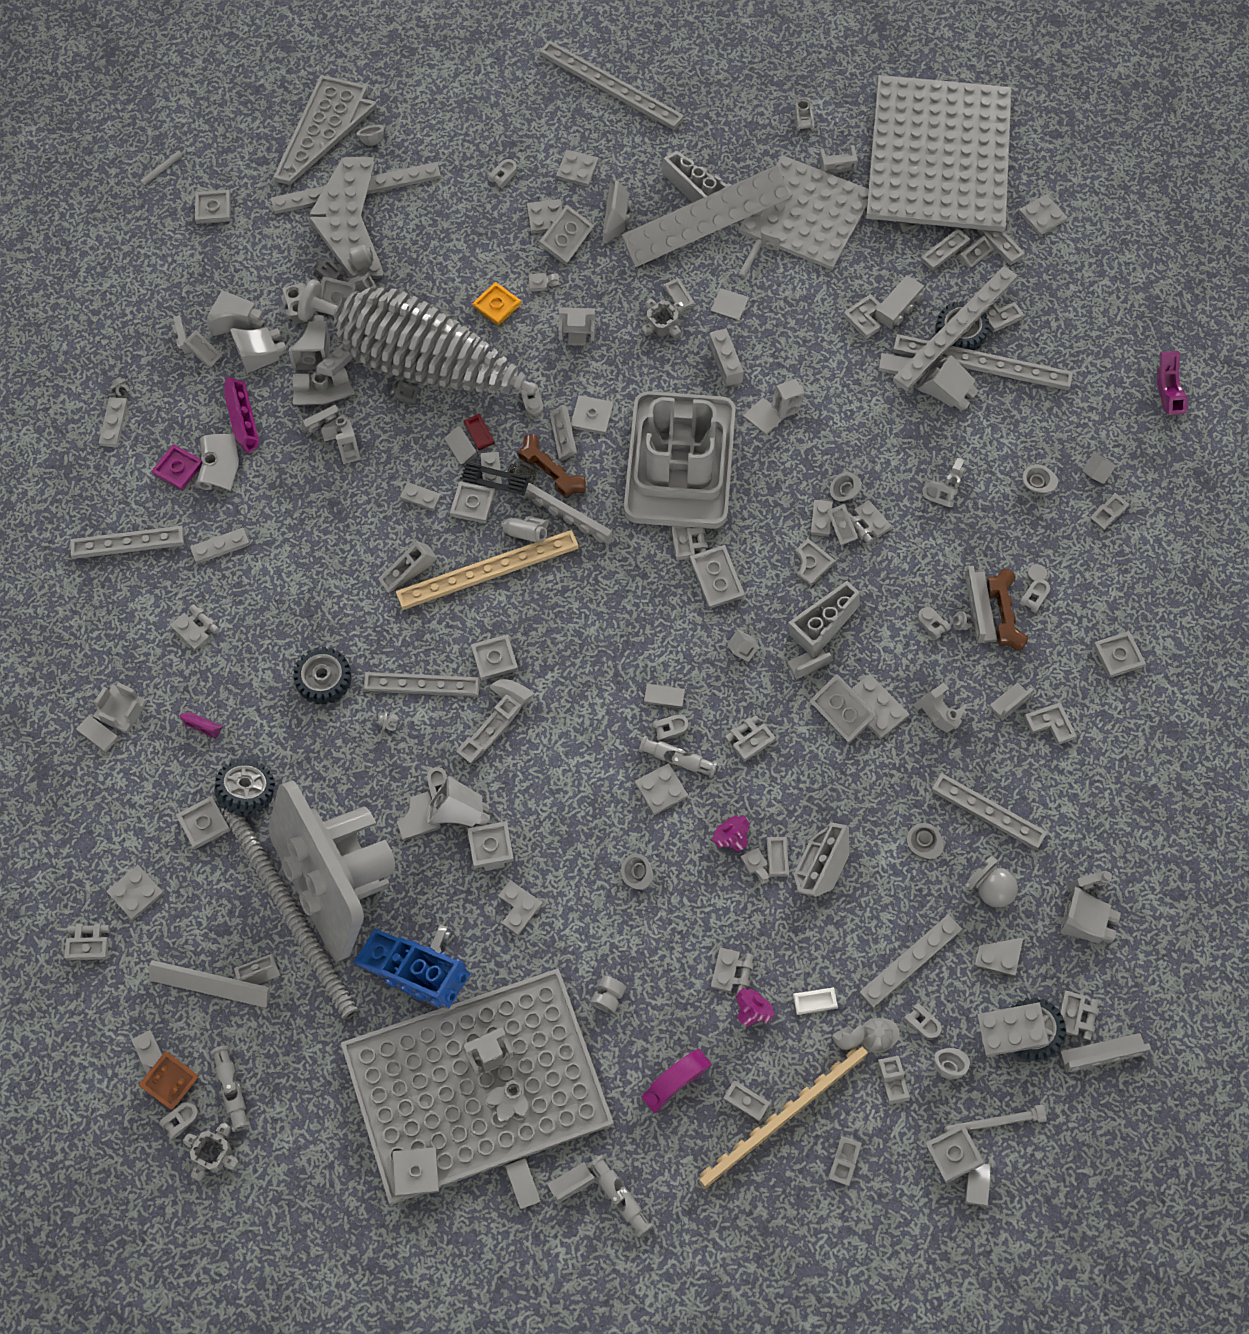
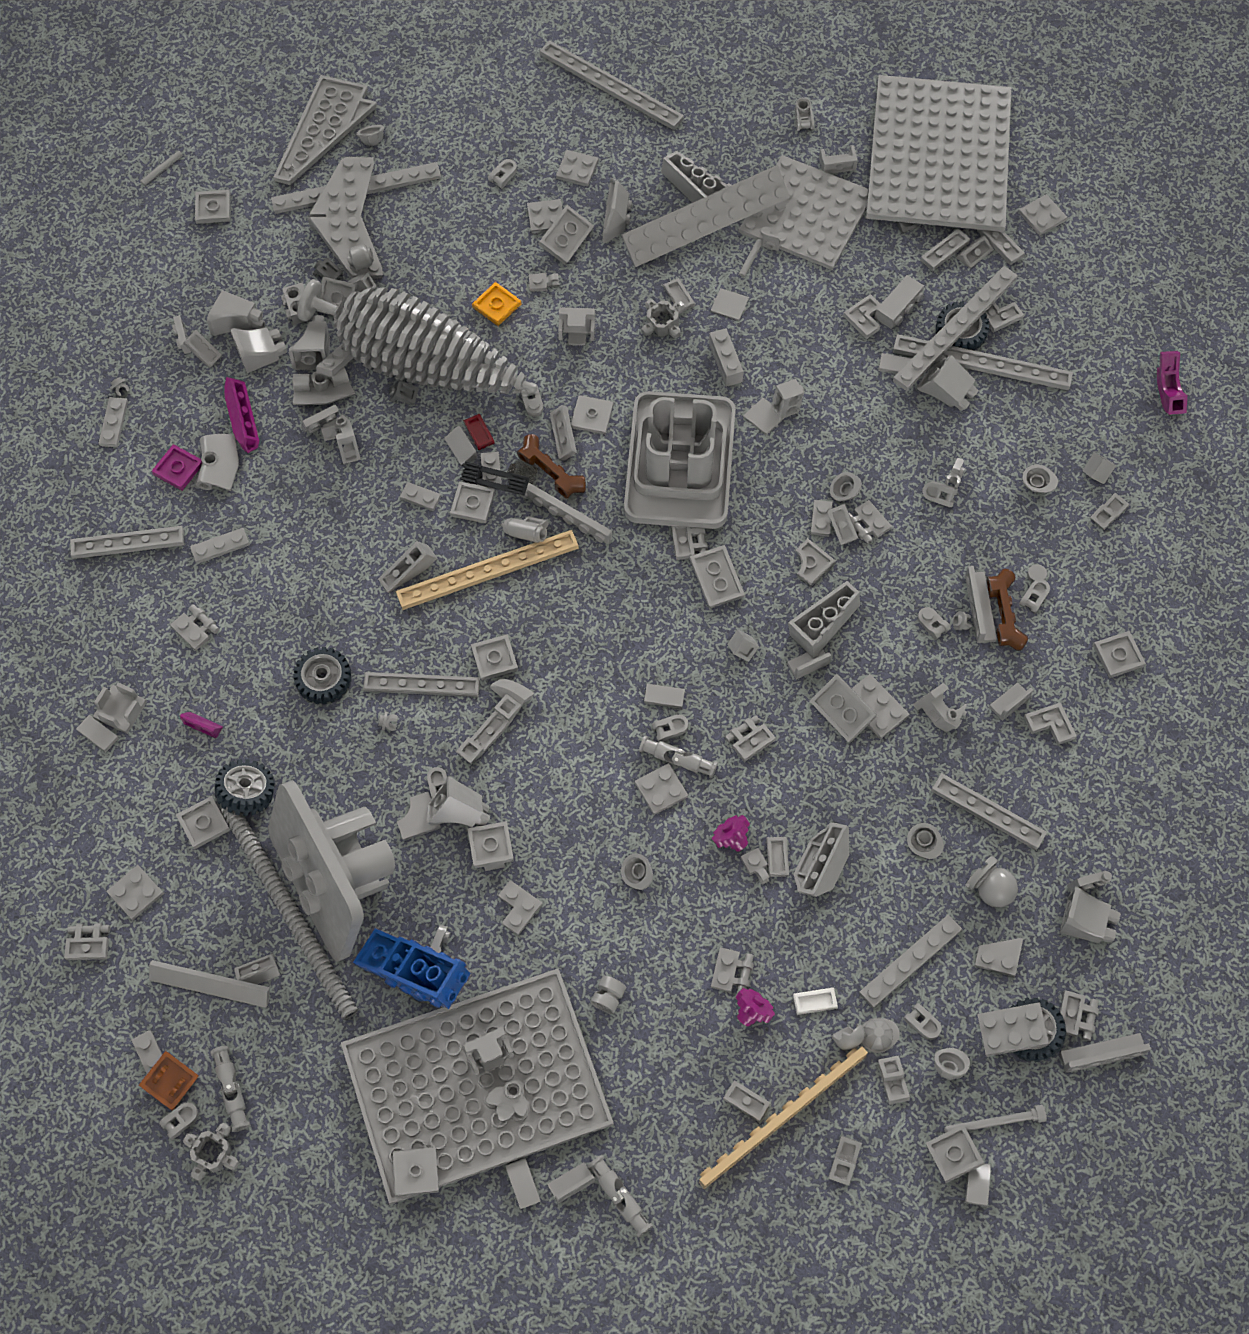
magenta arch [641,1049,713,1113] -> none

